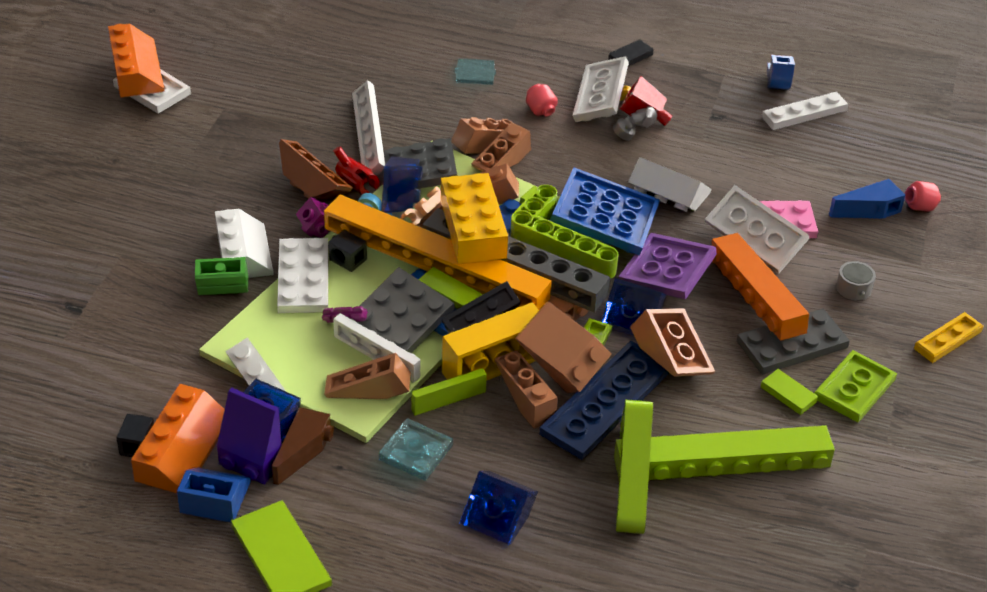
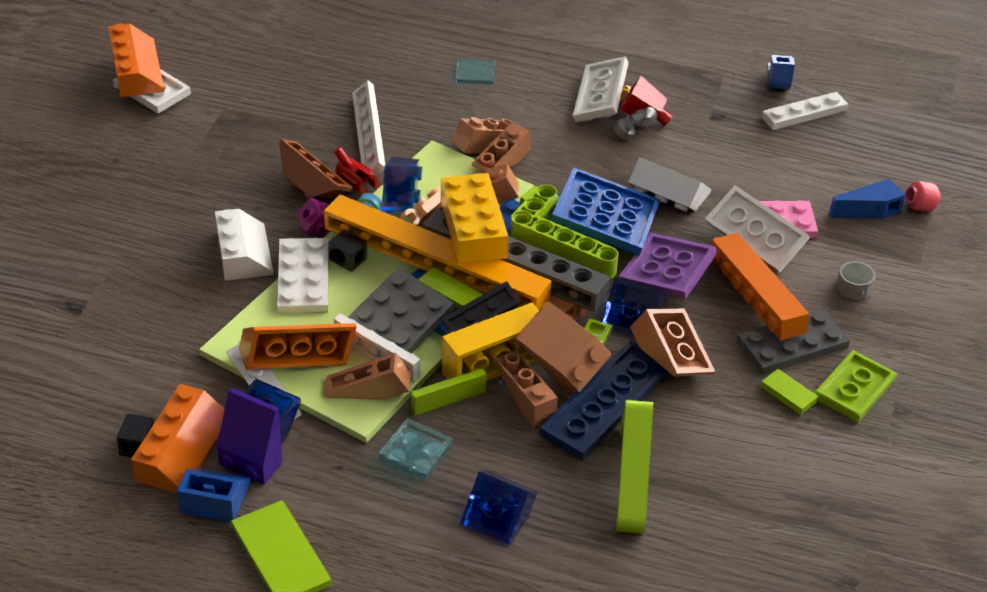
bright green brick [195,257,248,295] -> none
reddish brown slope [272,407,334,485] -> none
magenta axle [322,306,368,323] -> none
dark grey plate [384,138,457,194] -> none
coral head [526,84,558,117] -> none
black tile [608,39,654,66] -> none
lime brick [614,425,835,480] -> none
yellow tile [914,312,984,363] -> none
none -> orange slope [239,323,357,370]

